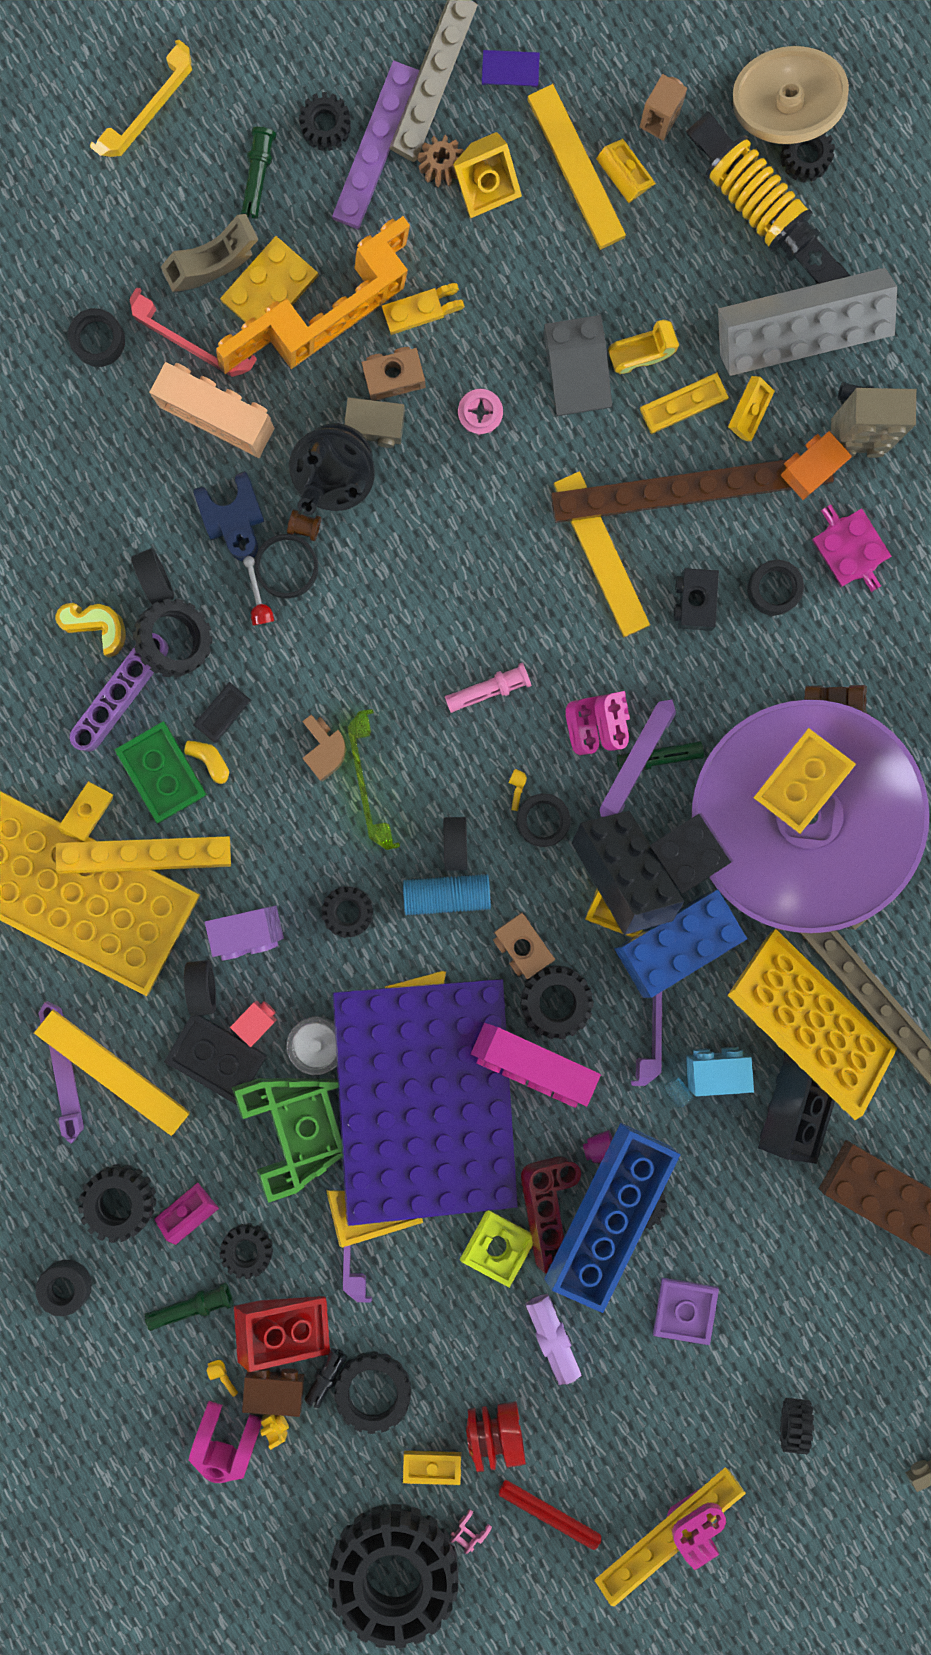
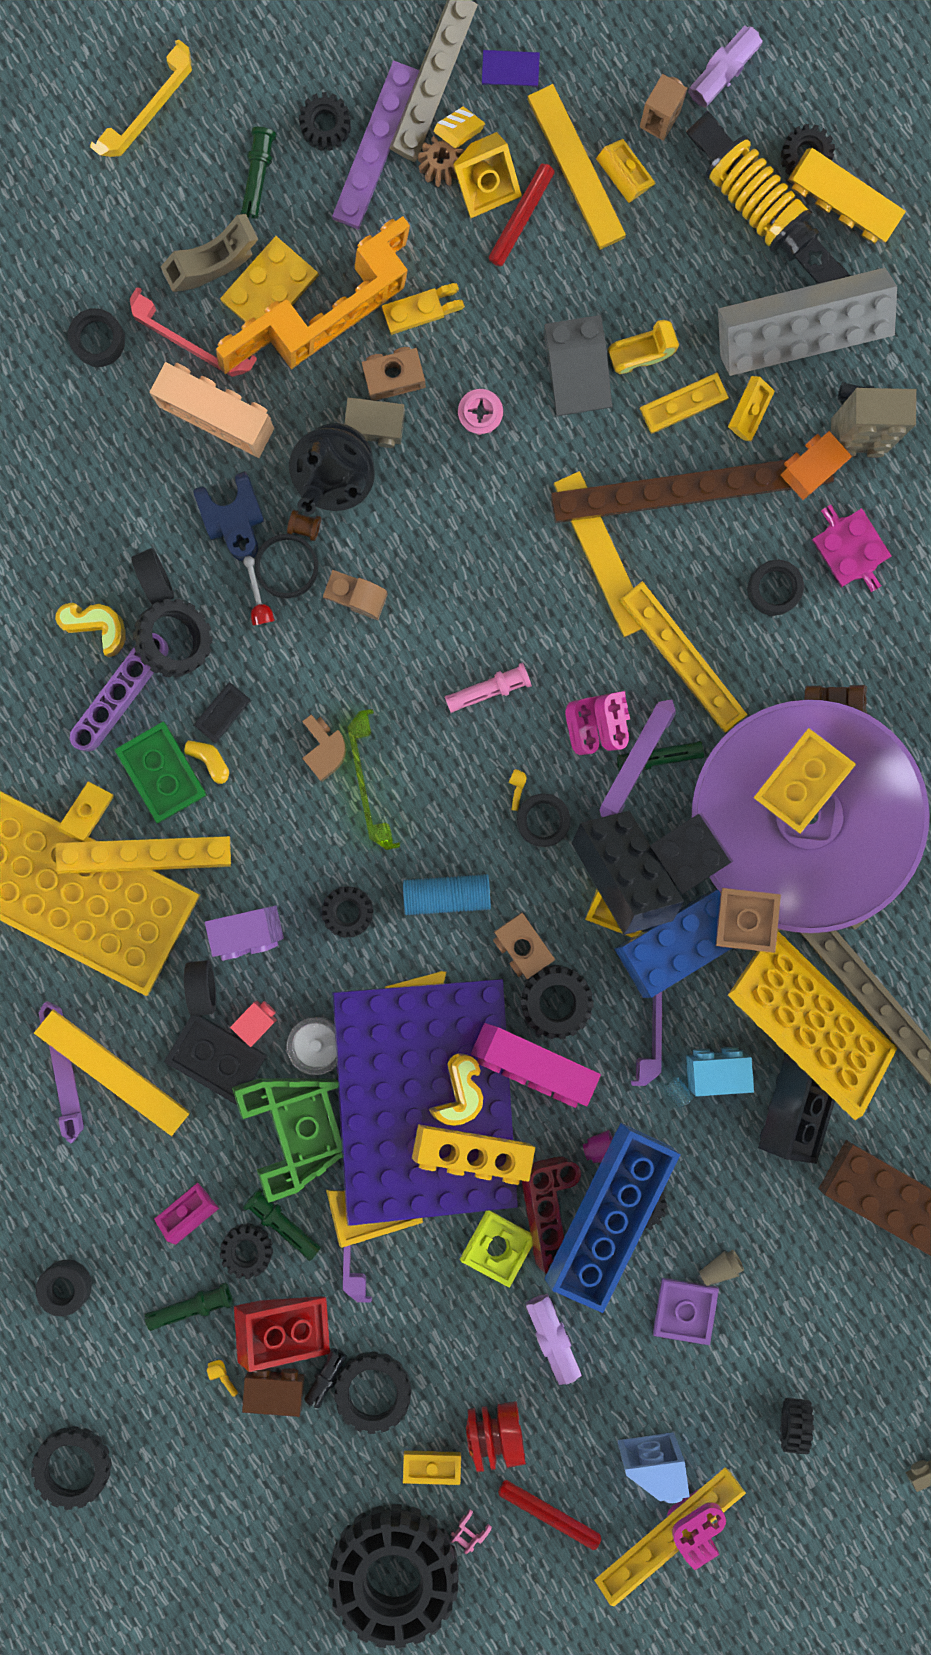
black tyre [78,1164,157,1243] -> none
dark pink piece [189,1401,262,1483] -> none
yellow plate [260,1414,289,1450] -> none
black tyre [443,817,468,871] -> none
black brick [673,568,719,631] -> none
tan dish [733,46,849,144] -> none
none -> black tyre [31,1426,112,1510]
none -> dark green pin [243,1188,321,1261]
none -> medium nougat brick [323,570,388,620]
none -> yellow brick [412,1124,535,1185]
none -> yellow animal [429,1053,483,1126]
none -> yellow tile [434,106,485,148]
none -> red axle [489,163,555,266]
none -> light blue slope [618,1432,689,1503]
none -> yellow tile [619,581,748,733]
none -> lavender piece [688,25,762,108]
none -> dark tan cone [699,1250,744,1286]
none -> medium nougat plate [716,888,781,953]
none -> yellow brick [788,148,906,244]

